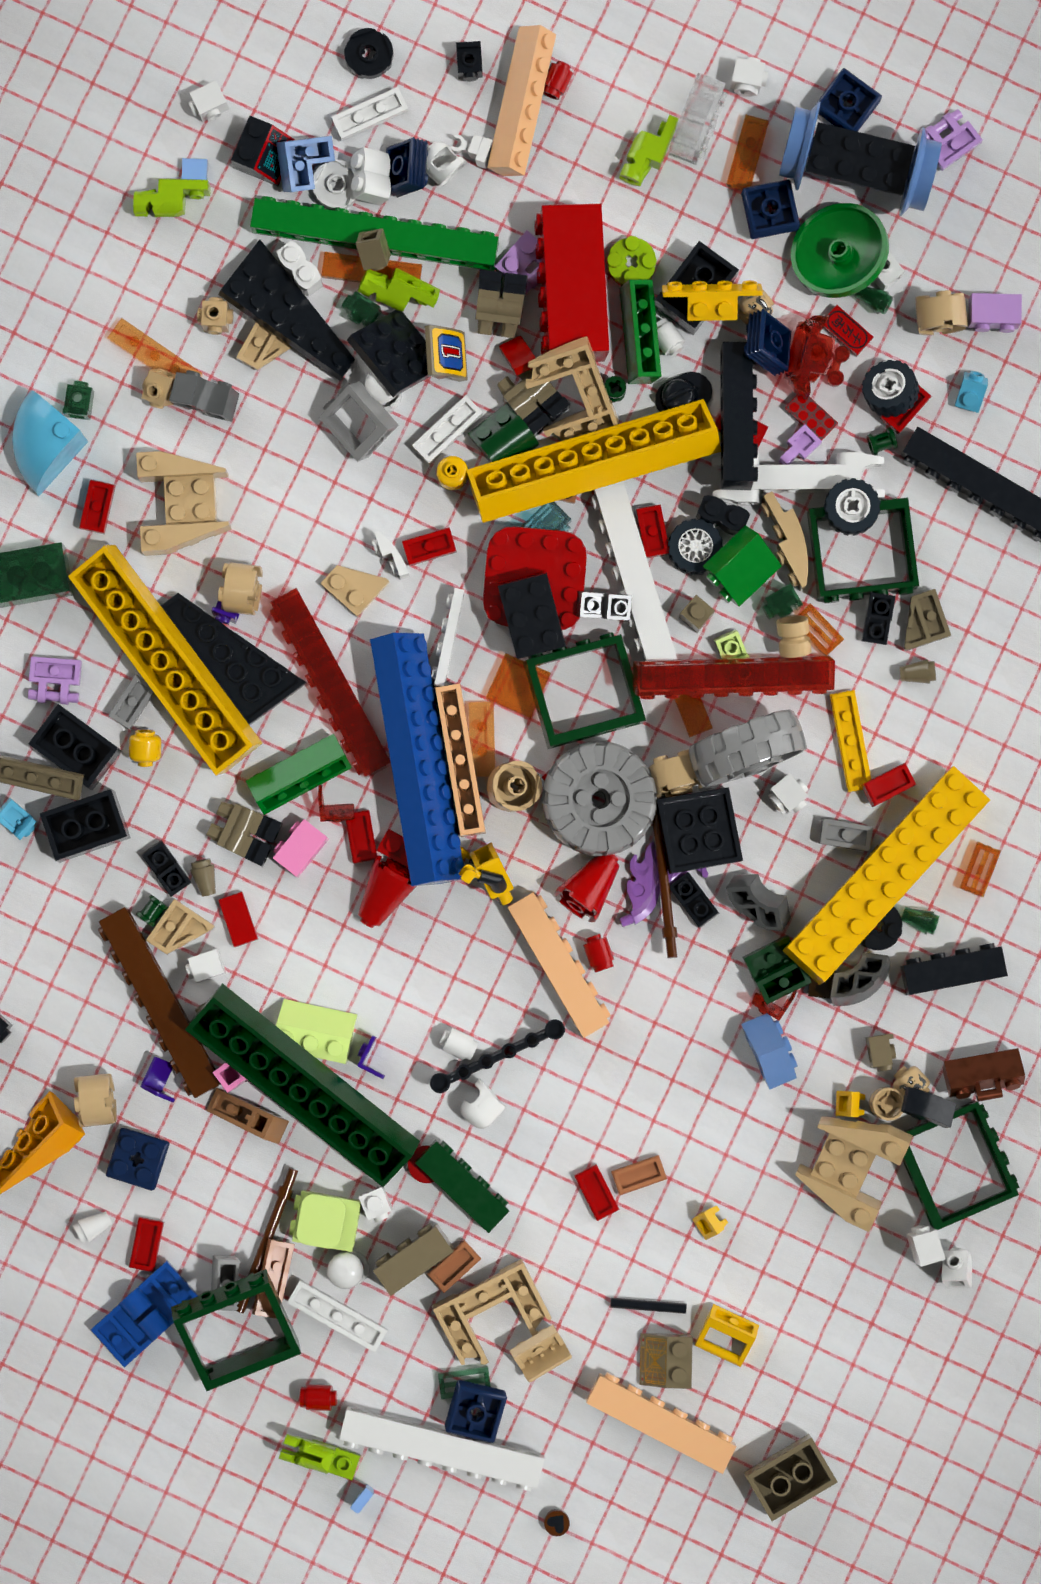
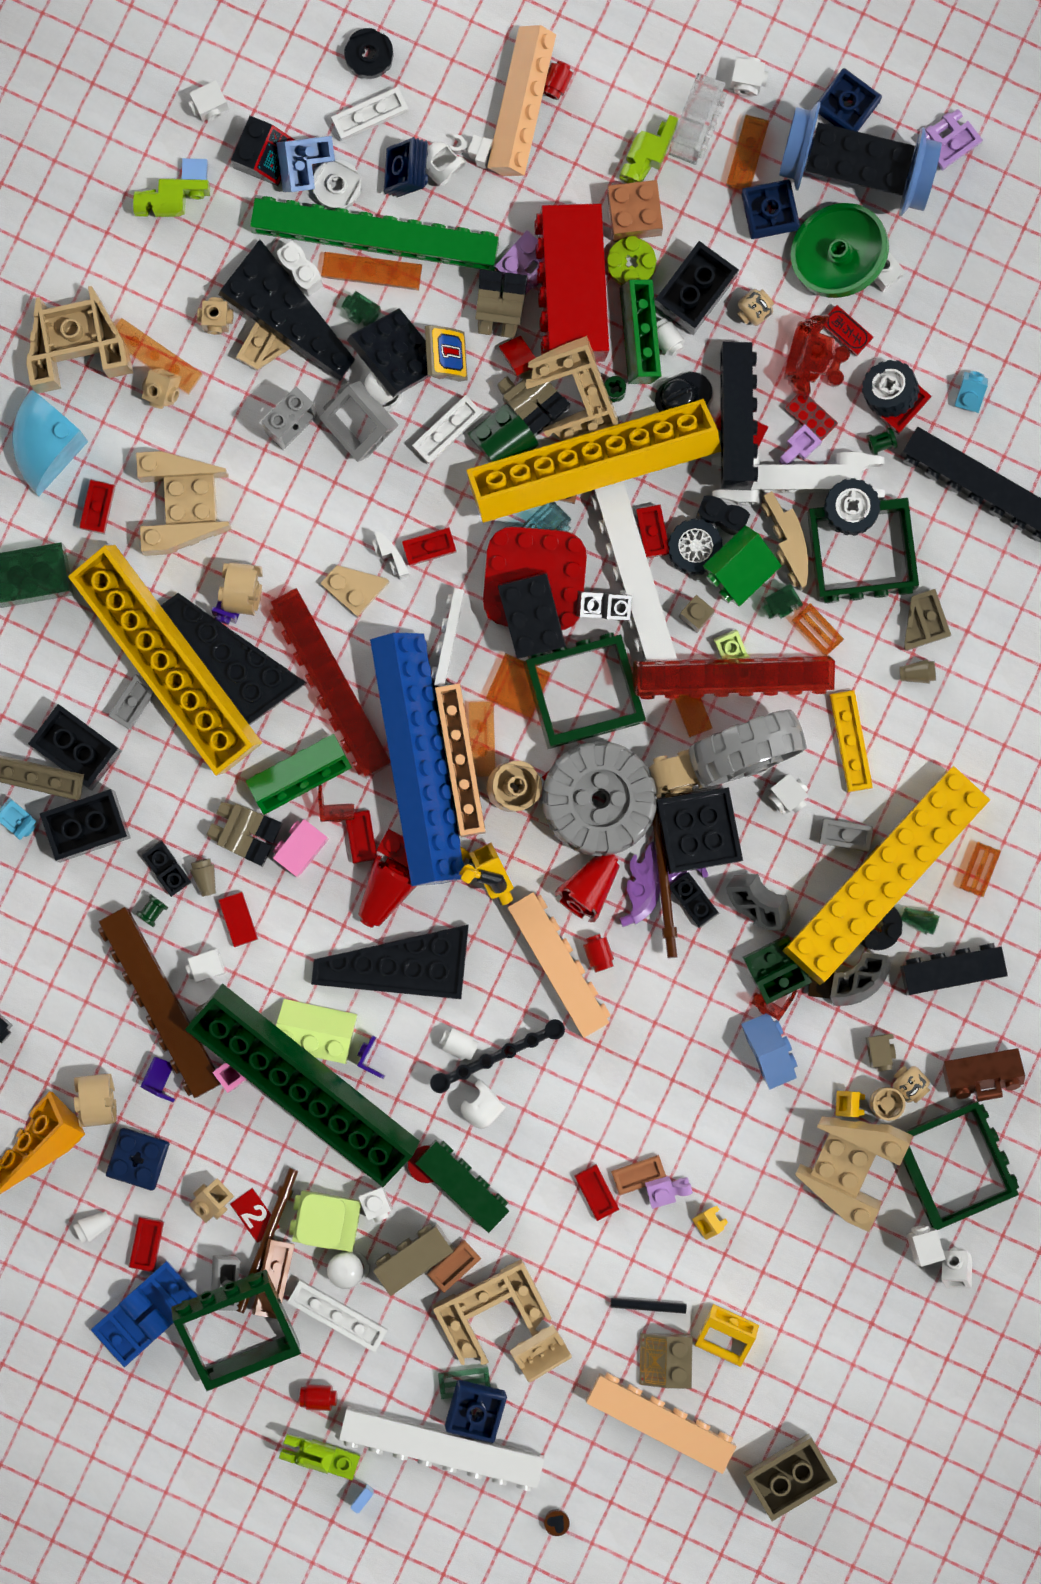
lavender plate [28,657,82,705] -> none
clear green brick [62,381,95,420] -> none
yellow head [129,729,161,767] -> none
tan wing [146,899,215,955] -> none
dark grey brick [169,370,239,422] -> none
medium nougat slope [206,1088,289,1144] -> none
white brick [351,147,391,205] -> none
dark tan brick [356,228,391,271] -> none
lime plate [357,268,440,311] -> none
yellow head [436,456,468,490] -> none
black brick [456,41,483,82] -> none
yellow bracket [662,280,763,321] -> none
dark blue brick [744,309,792,376] -> none
tan wheel [776,615,812,658] -> none
clear green cone [854,286,893,315] -> none
black slope [861,592,896,645] -> none
red tile [861,763,916,807] -> none
black slope [901,1087,956,1128] -> none
tan brick [915,290,968,335] -> none
lavender brick [968,293,1022,333] -> none
none -> tan wedge [26,286,133,394]
none -> tan brick [189,1178,234,1223]
none -> red sticker [230,1188,280,1243]
none -> light grey window [261,387,318,450]
none -> black wing [311,924,469,999]
none -> nougat brick [607,180,663,241]
none -> lavender plate [645,1176,693,1209]

